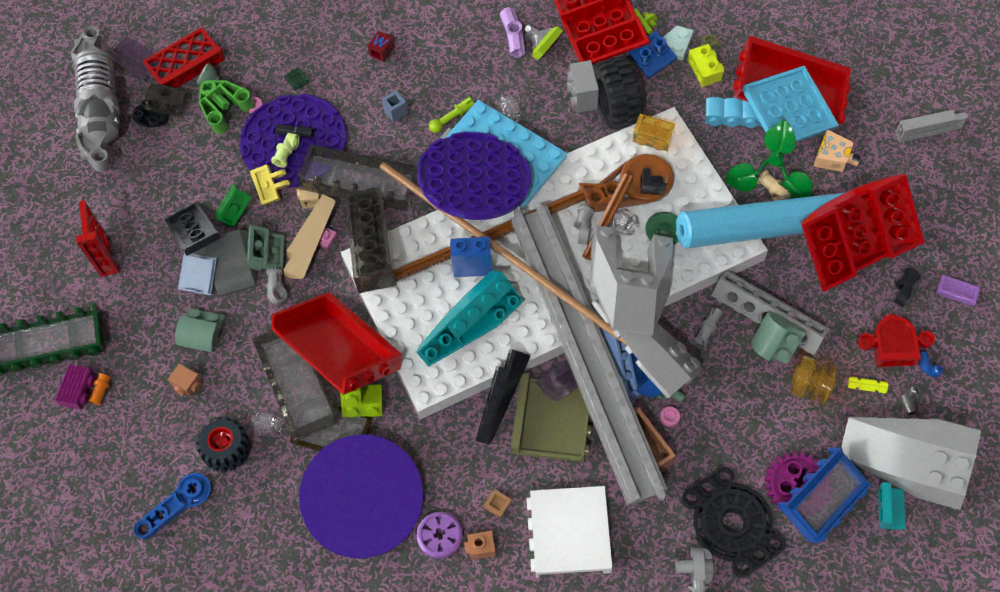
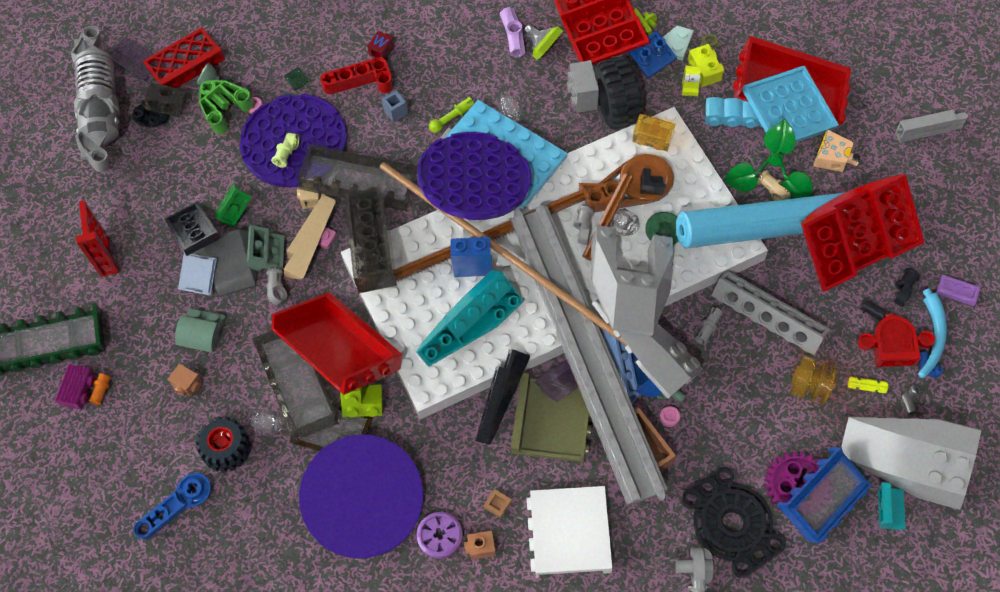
light yellow hinge [250,164,290,206] -> none
black piece [276,124,314,139] -> none
sand green brick [751,311,806,364] -> none
none -> red beam [320,57,393,95]
none -> neon yellow leg [682,65,701,96]
none -> black pin [860,300,887,321]
none -> medium azure animal [918,288,947,378]

